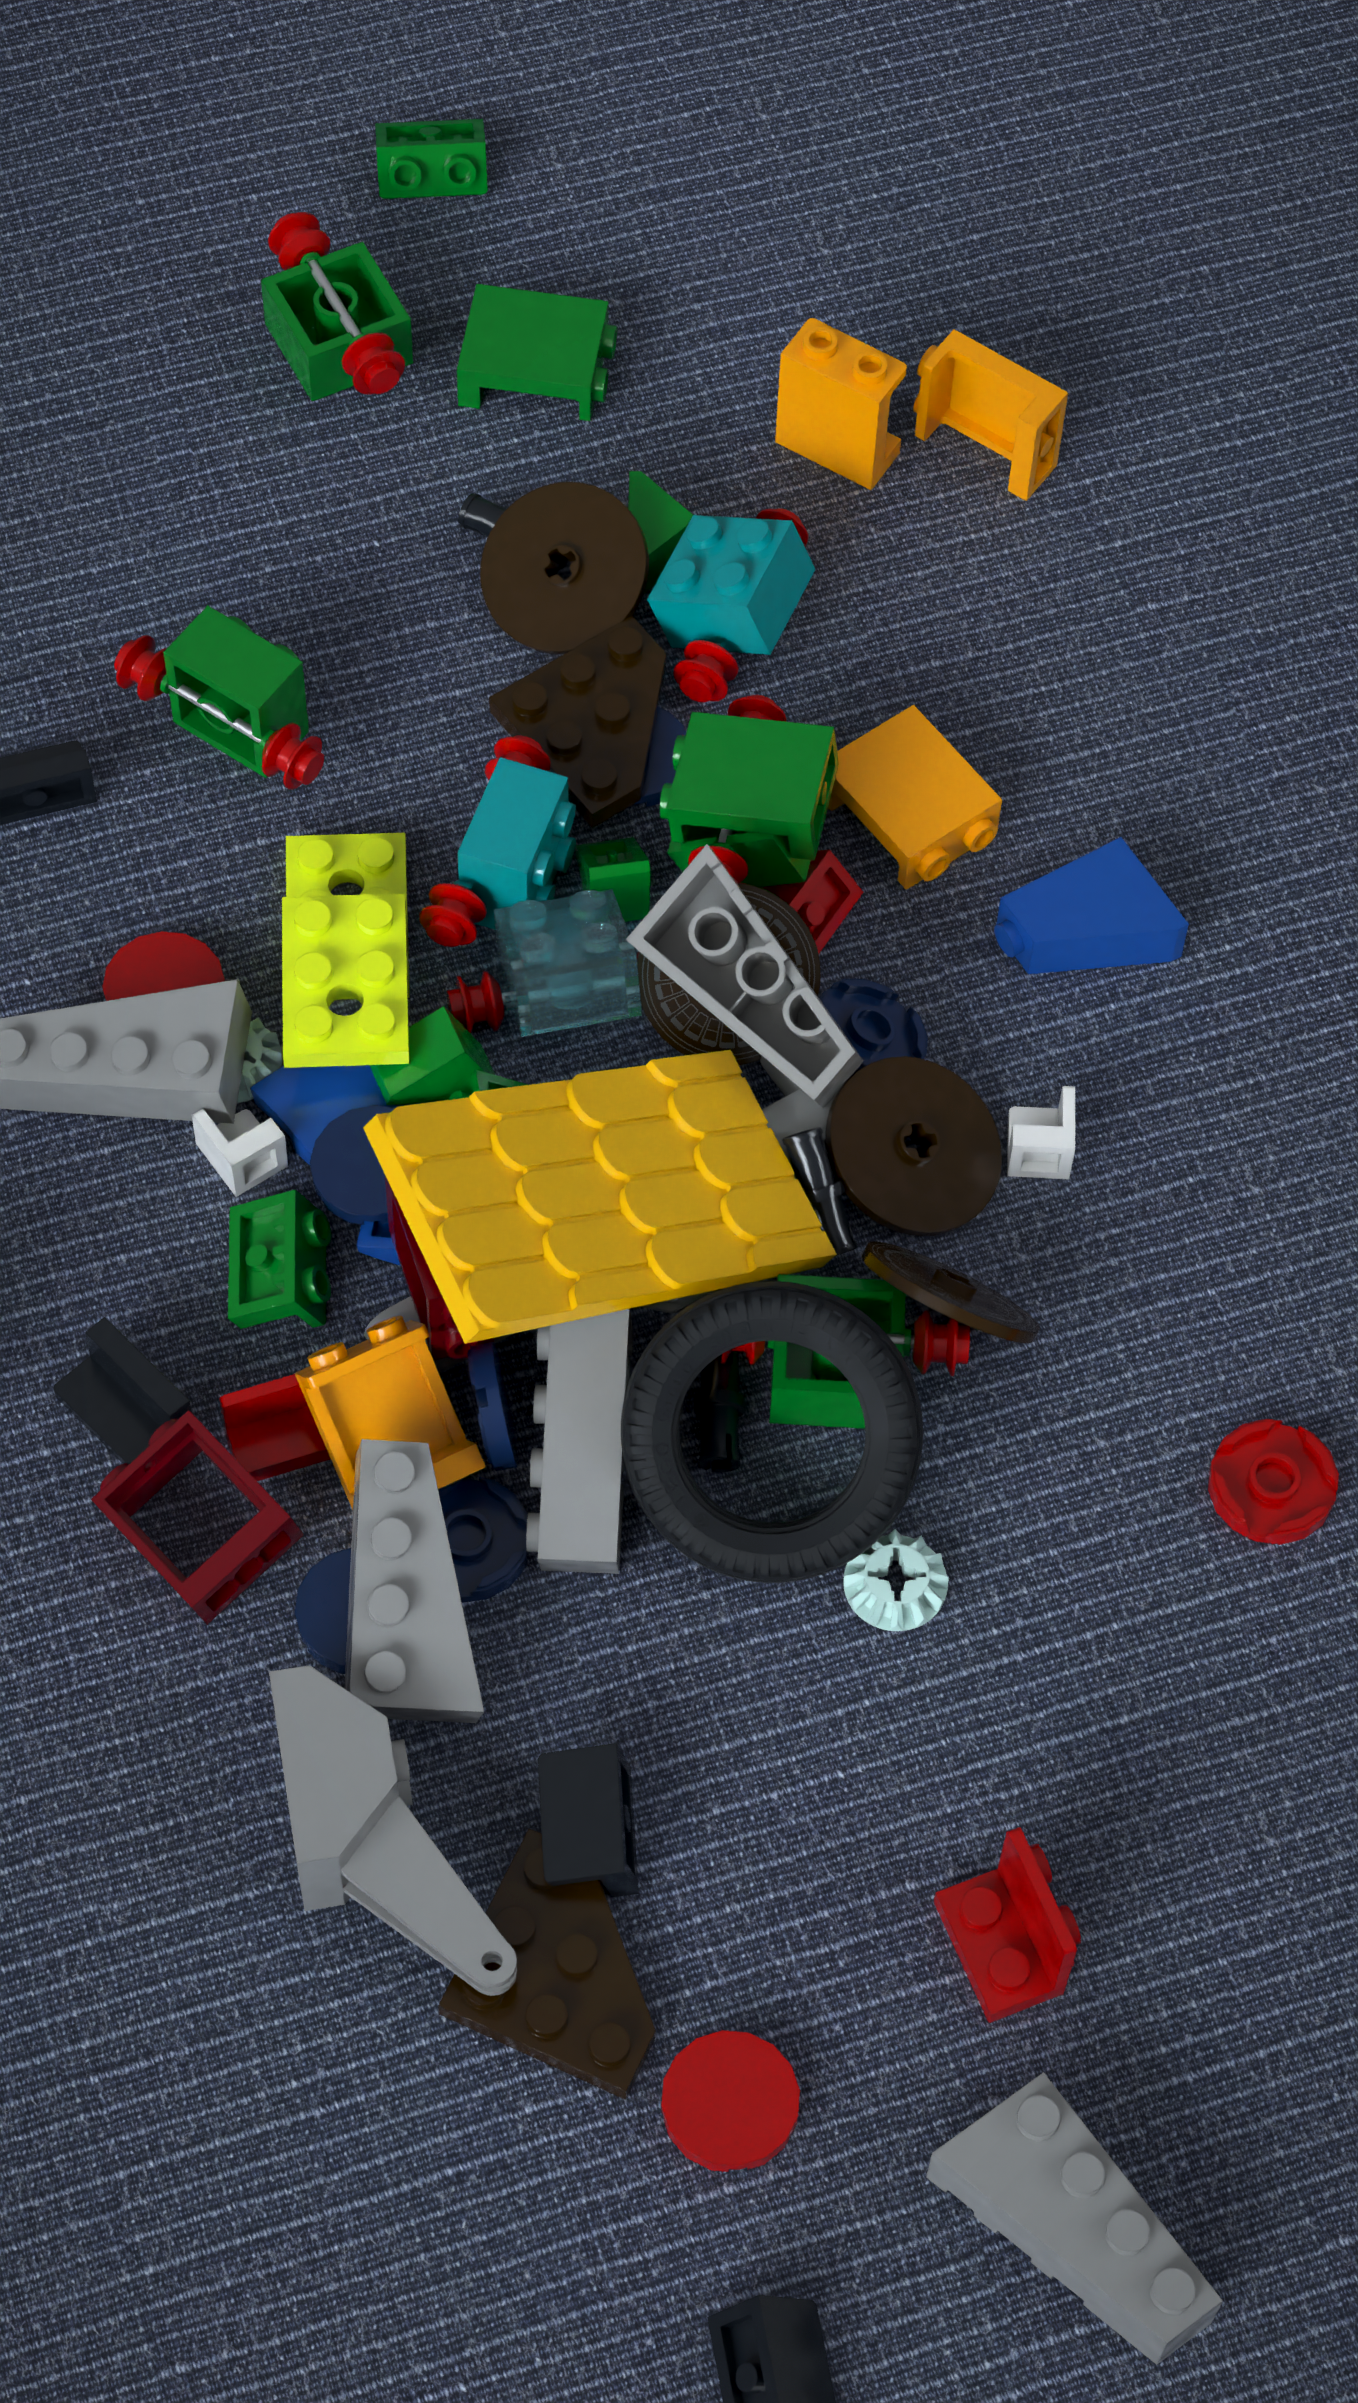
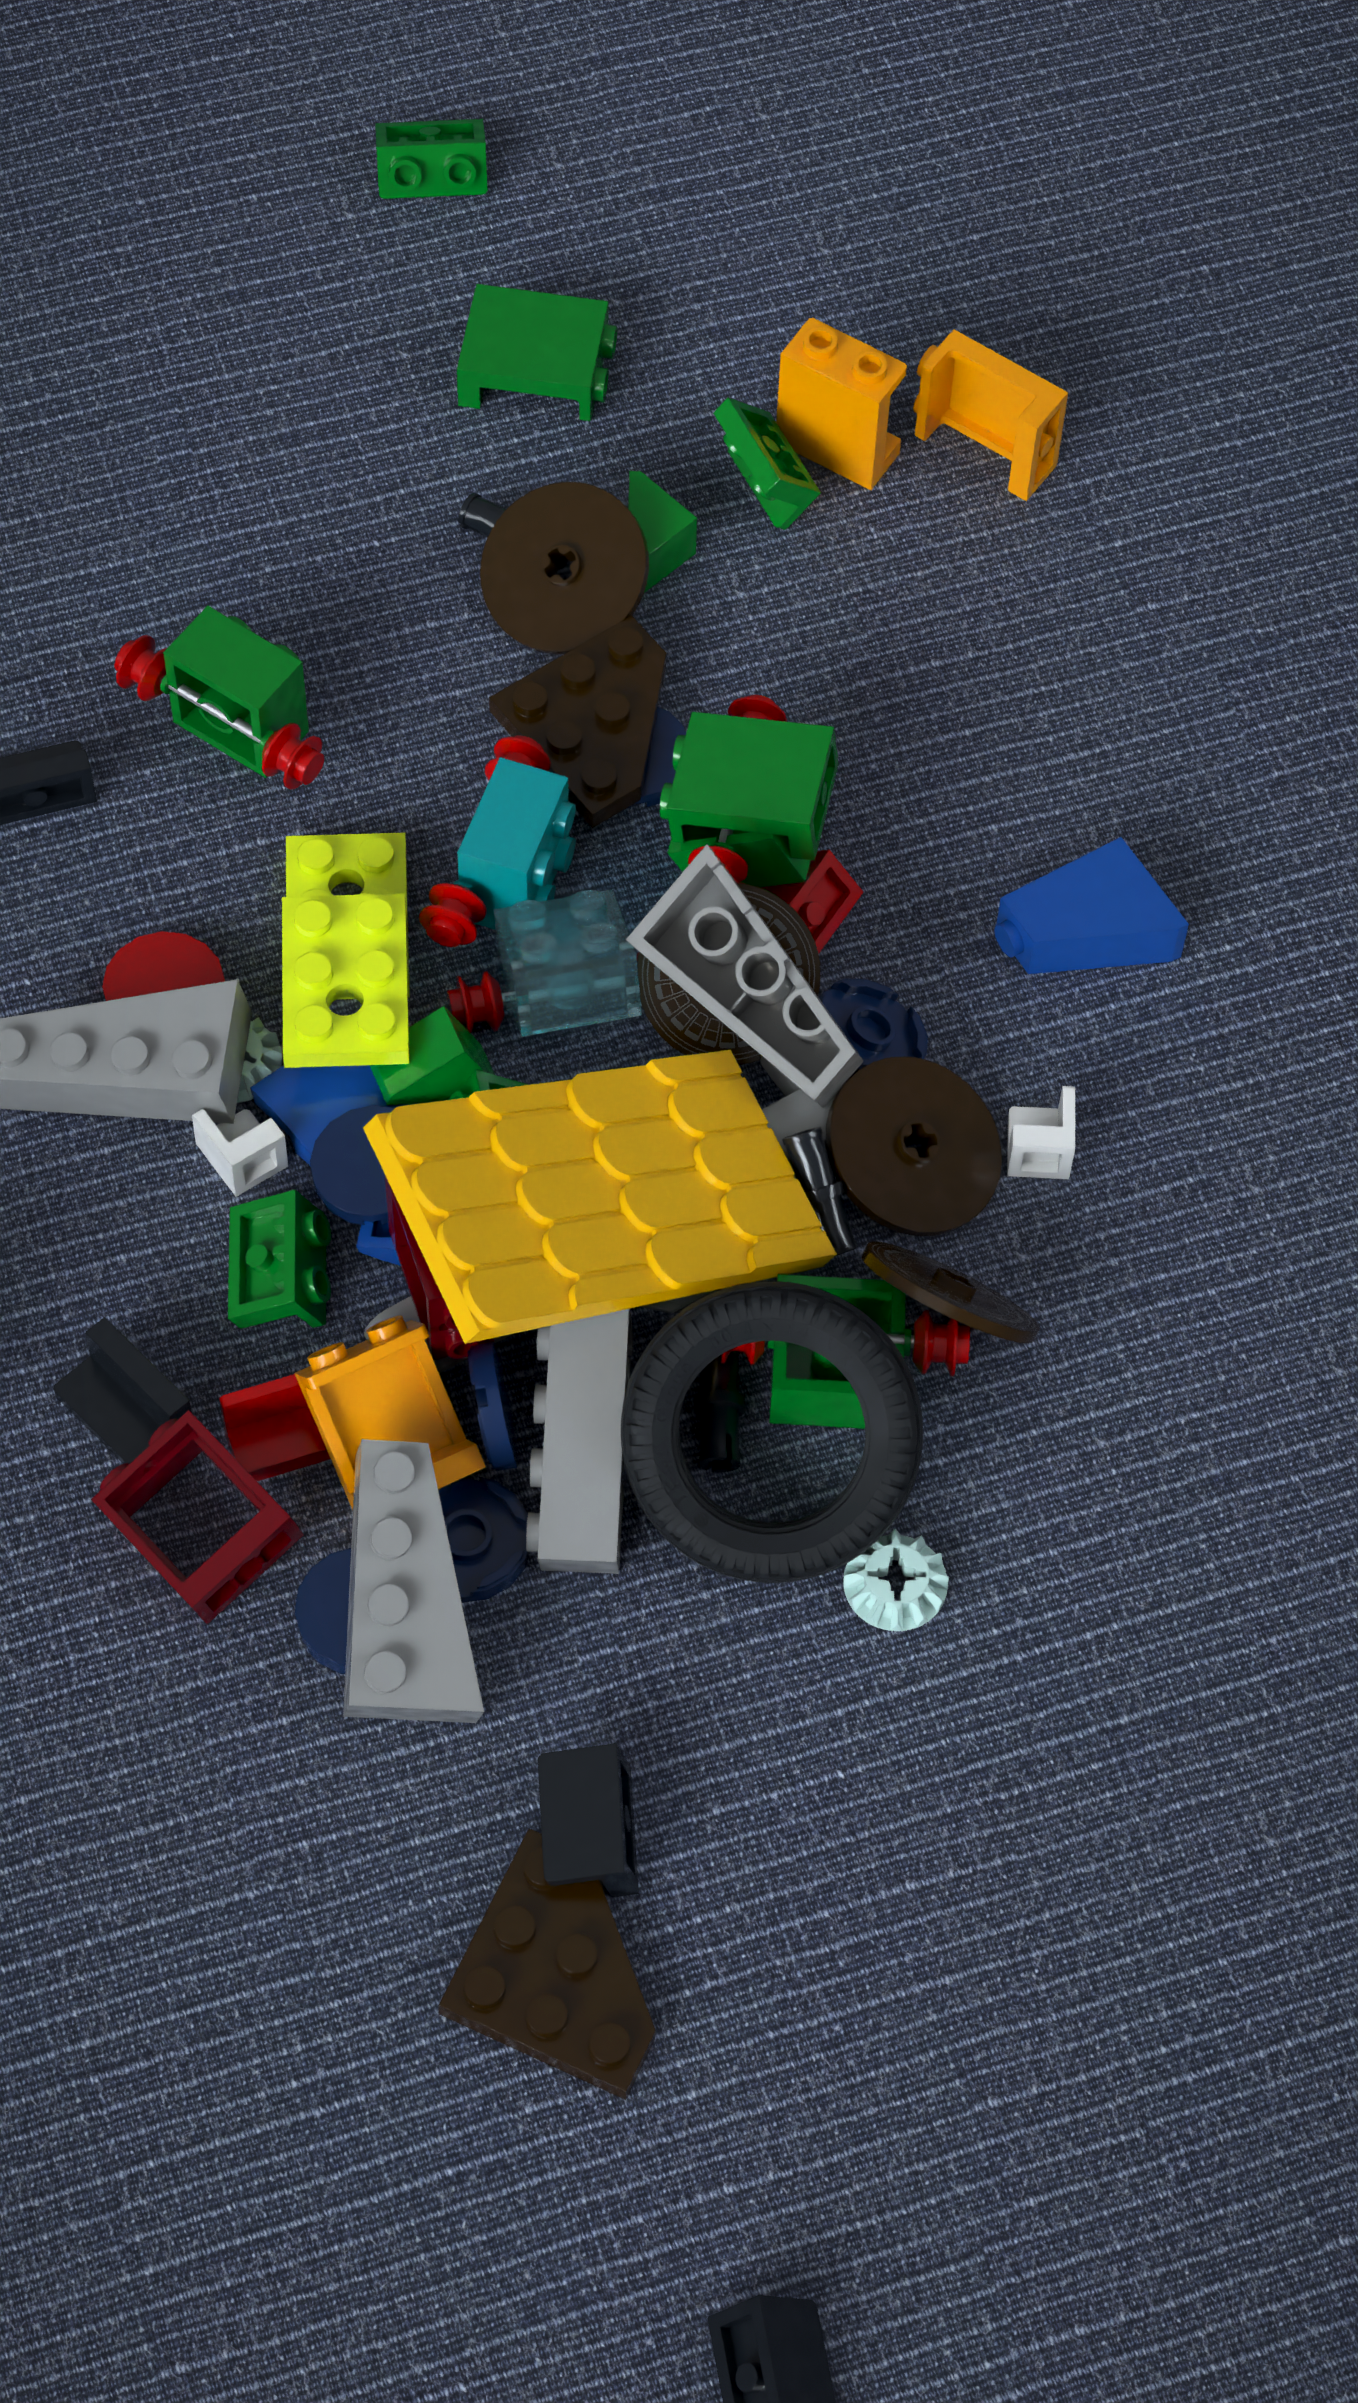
green brick [261,212,413,402] -> none
light grey slope [269,1665,517,1996] -> none
green slope [575,837,650,927] -> none
teal brick [647,509,816,702] -> none
red tile [661,2030,800,2172] -> none
light orange panel [828,704,1002,889] -> none
light grey wedge [926,2072,1223,2365] -> none
red bracket [933,1827,1081,2023] -> none
red tile [1208,1419,1339,1545] -> none
none -> green bracket [713,397,821,530]

